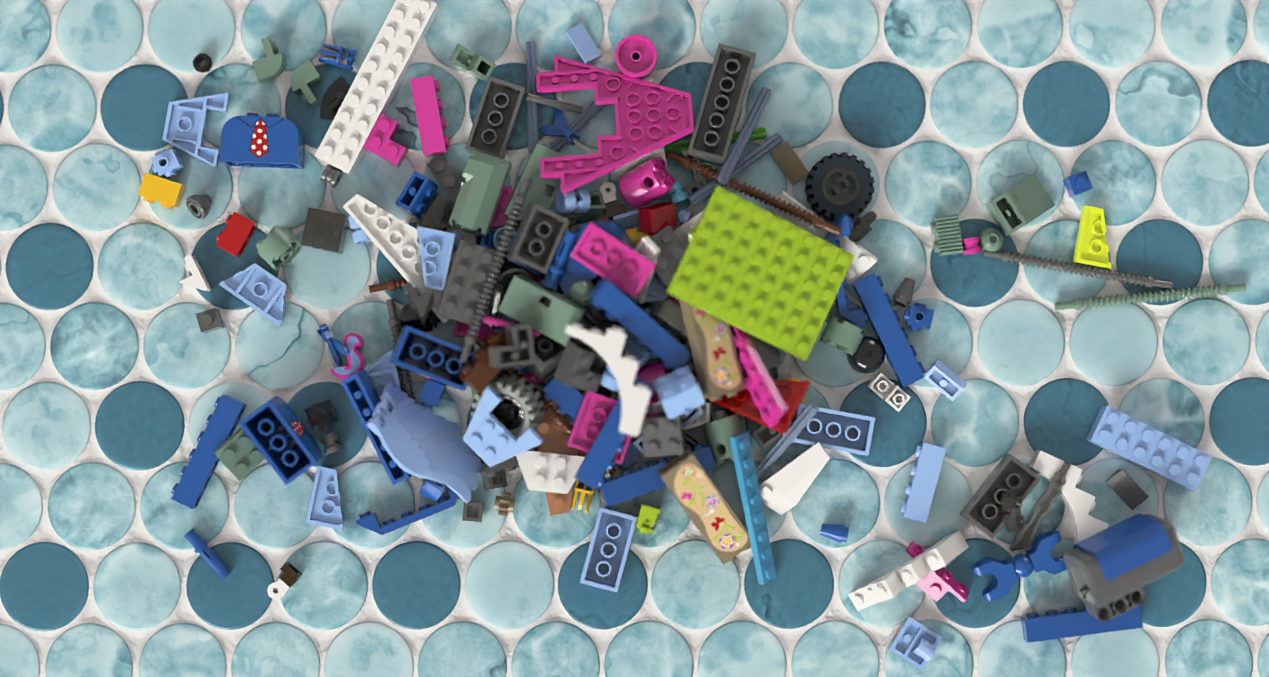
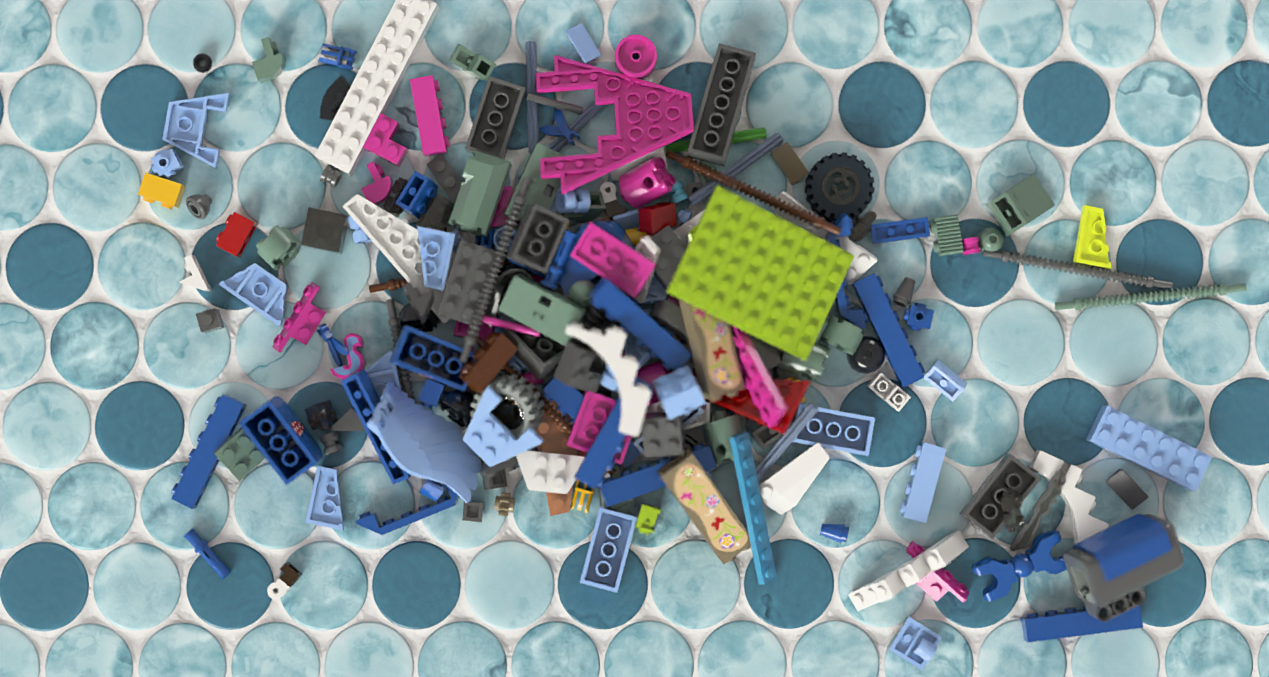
blue brick [220,113,305,169] -> none
sand green brick [291,60,322,107] -> none
dark grey brick [488,323,535,368] -> none
sand blue axle [718,87,771,184] -> none
blue brick [1063,170,1093,198] -> none
none -> dark pink bracket [272,282,326,353]
none -> dark grey slope [332,408,366,431]
none -> dark pink brick [361,162,393,205]
none -> clear smoke hinge [383,177,408,218]
none -> black cylinder [438,390,475,427]
none -> sand green cylinder [776,343,831,382]
none -> blue plate [870,217,930,244]

